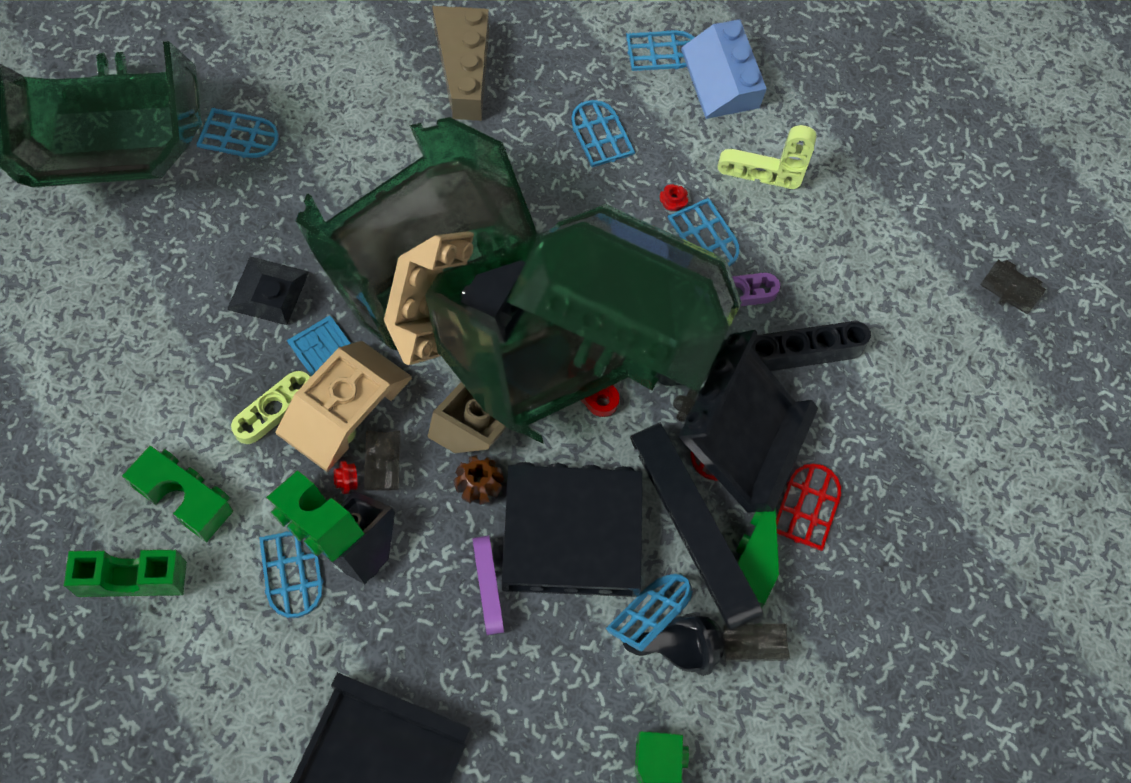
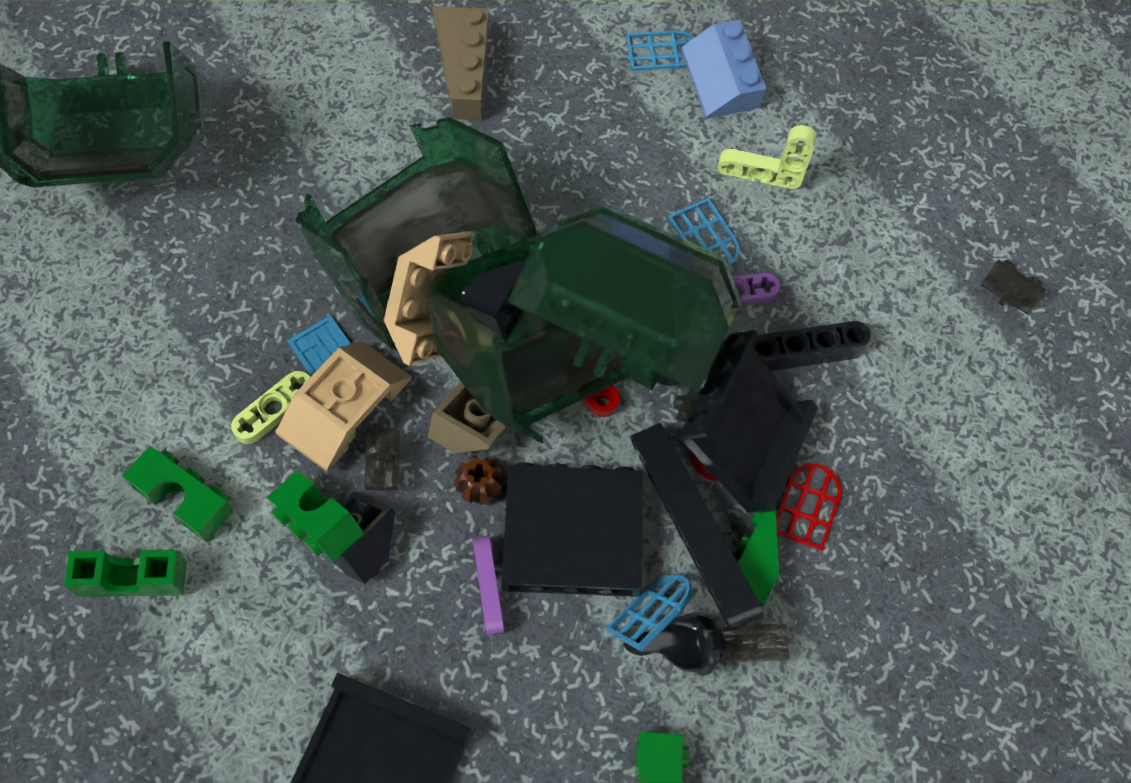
dark azure window [196,108,279,158] -> none
black slope [227,257,309,325] -> none
dark azure window [259,531,323,618] -> none
red plate [333,461,358,495] -> none
dark azure window [571,100,635,167] -> none
red plate [659,184,689,211] -> none

